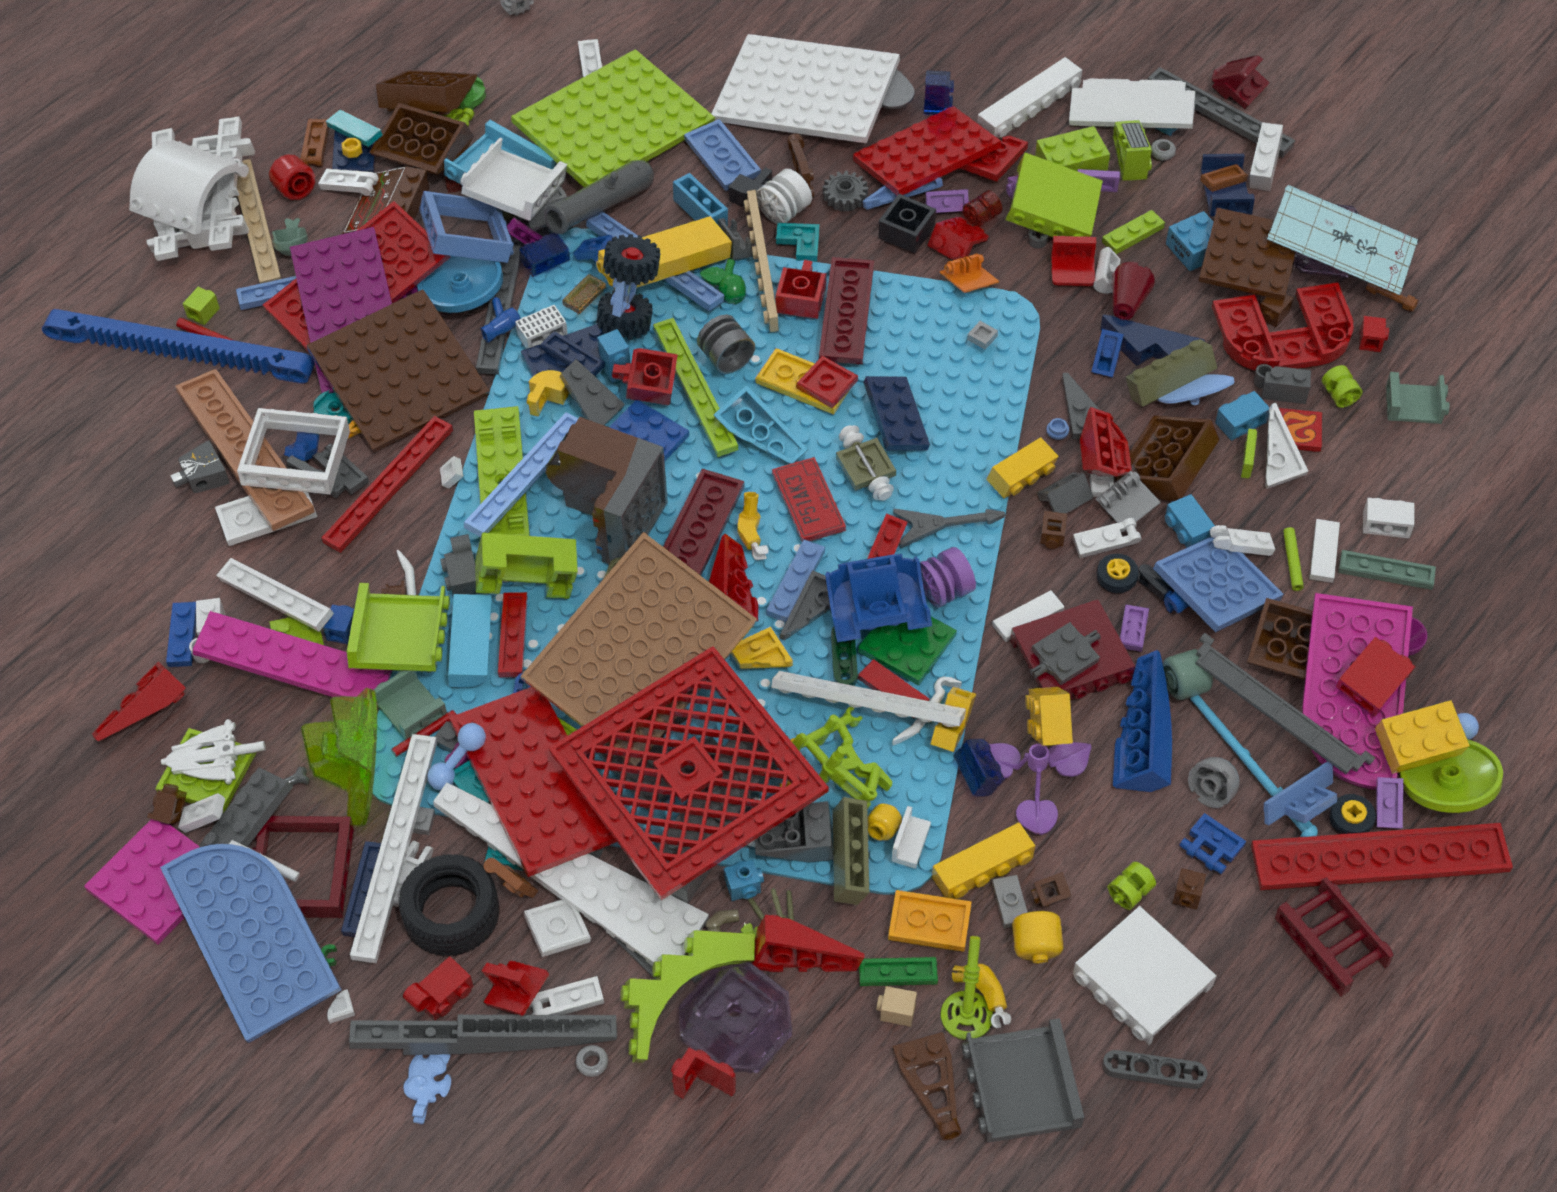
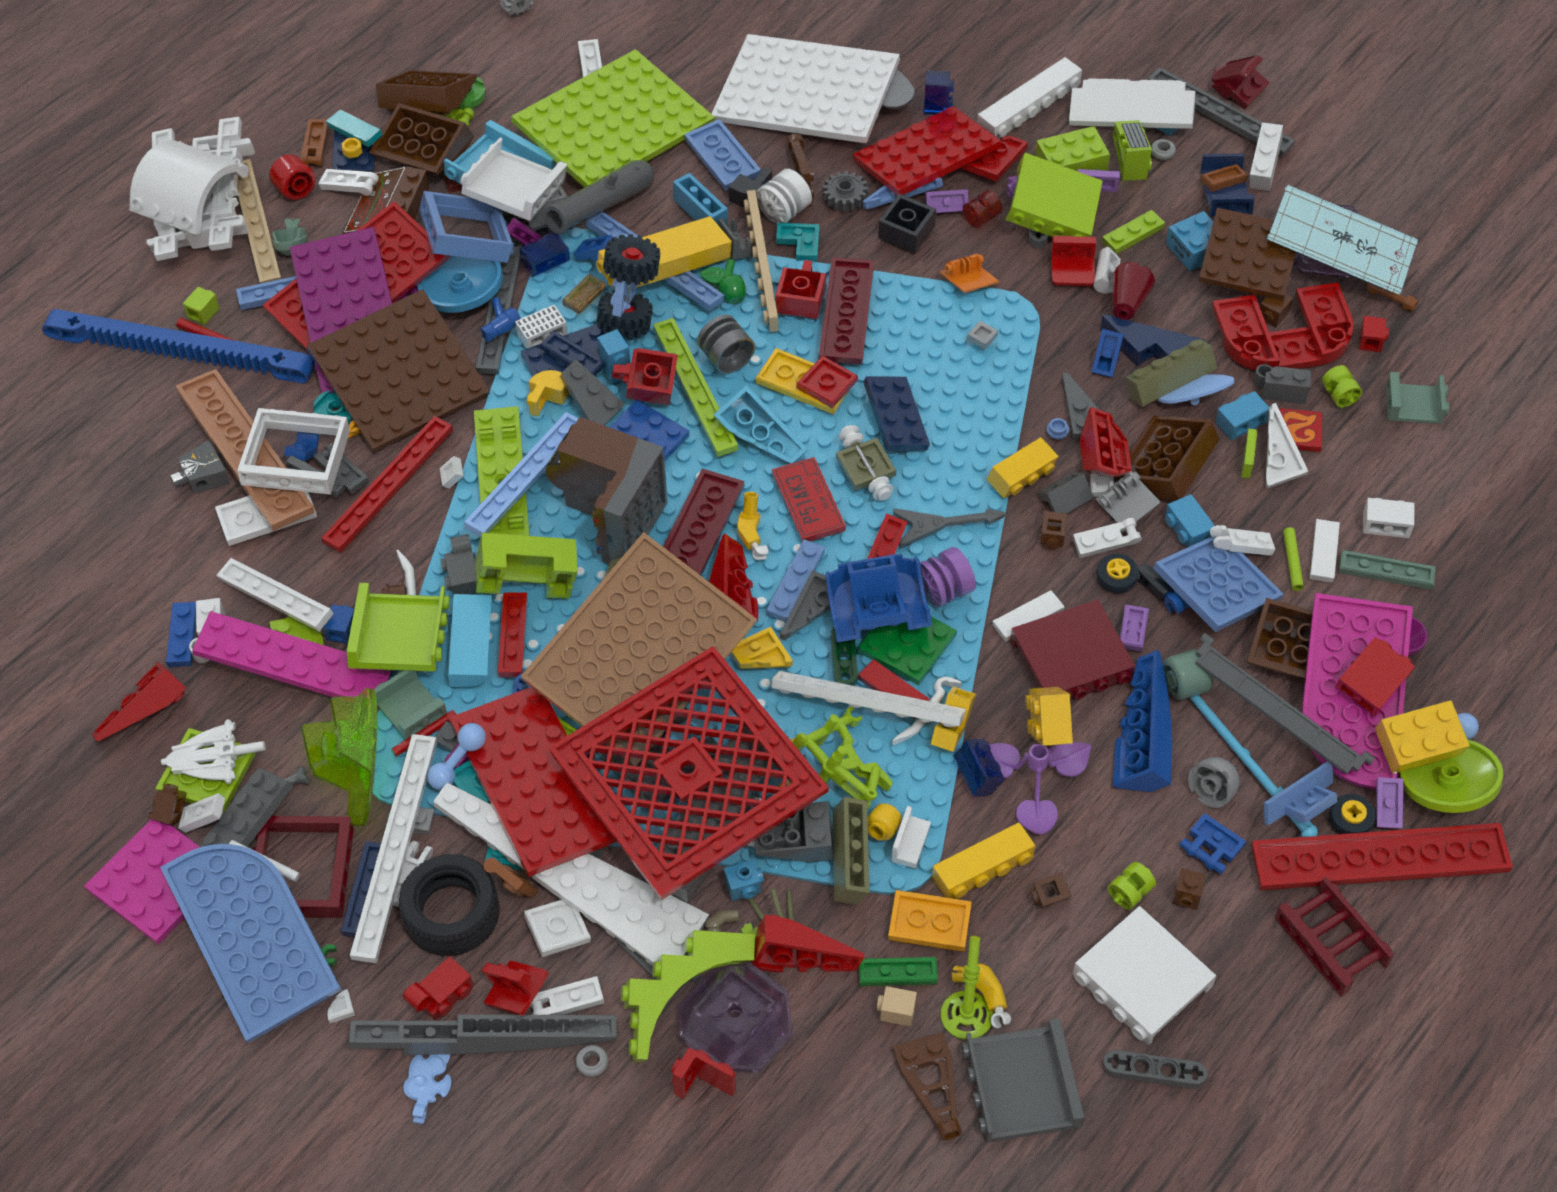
red bracket [927,217,989,260] -> none
light grey plate [992,875,1027,928] -> none
yellow head [1012,911,1064,963] -> none
dark grey plate [1030,622,1101,685] -> none

